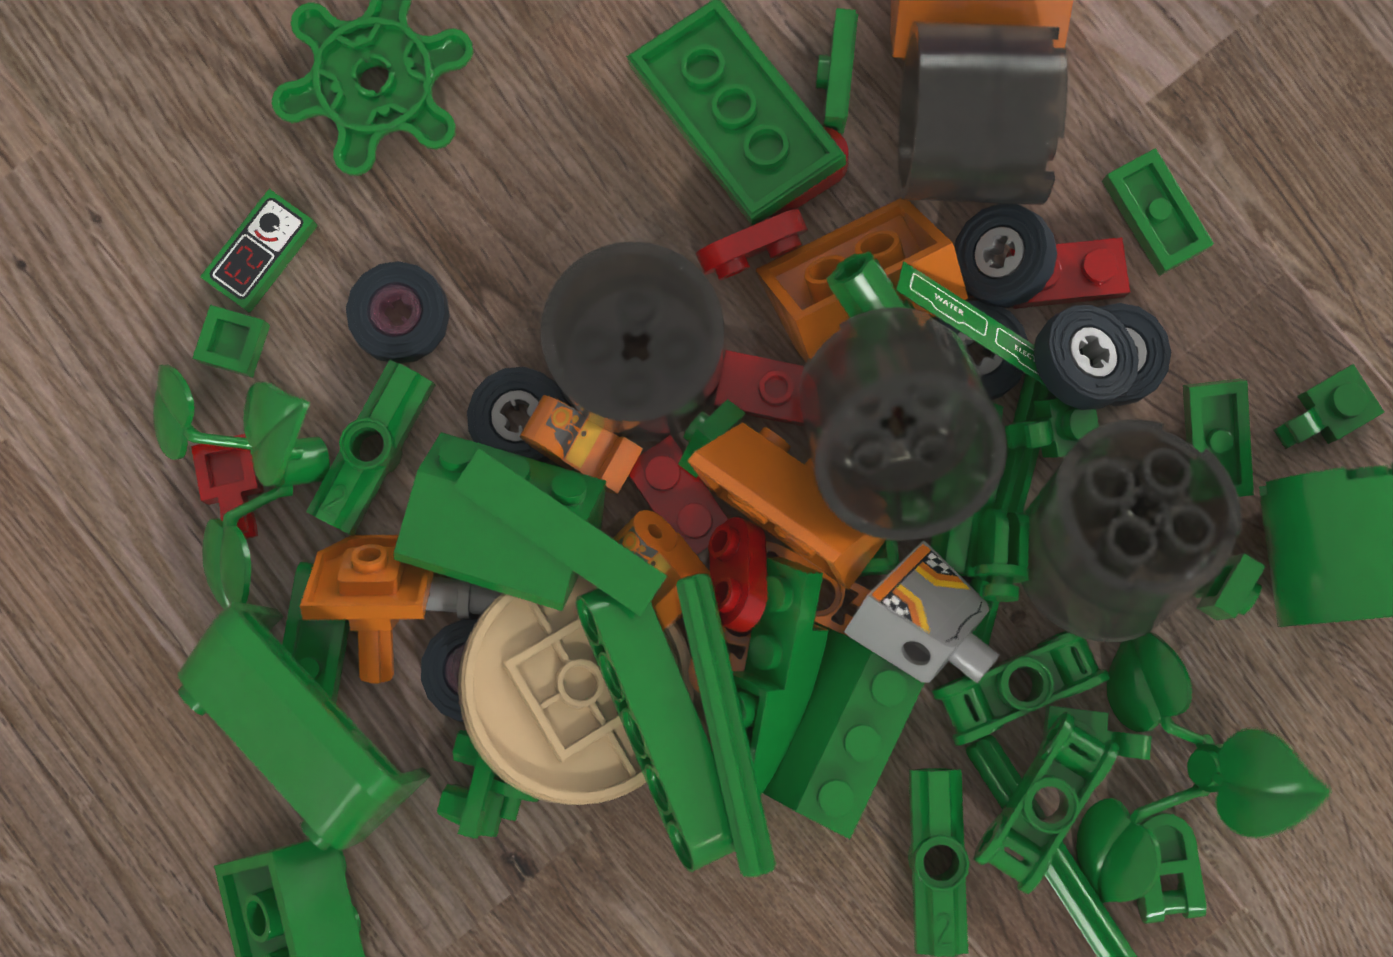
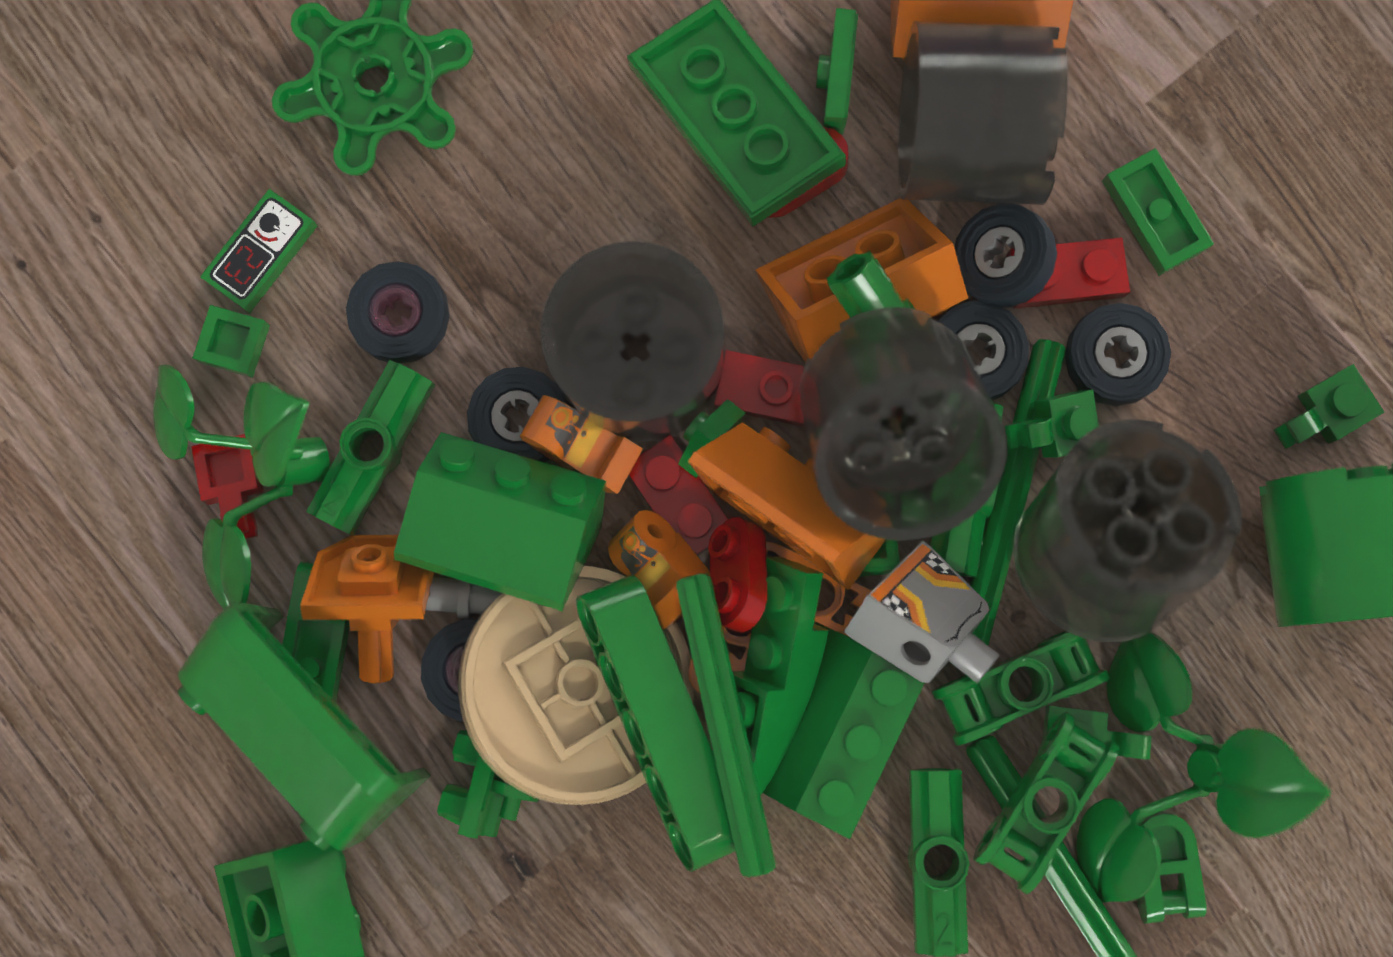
green sticker [453,448,667,617] -> none
red plate [695,208,808,281] -> none
green sticker [896,261,1045,385] -> none
green arm [974,509,1030,602] -> none
black bush [1034,305,1139,410] -> none
green plate [1183,378,1254,502] -> none
green plate [1191,553,1266,620] -> none

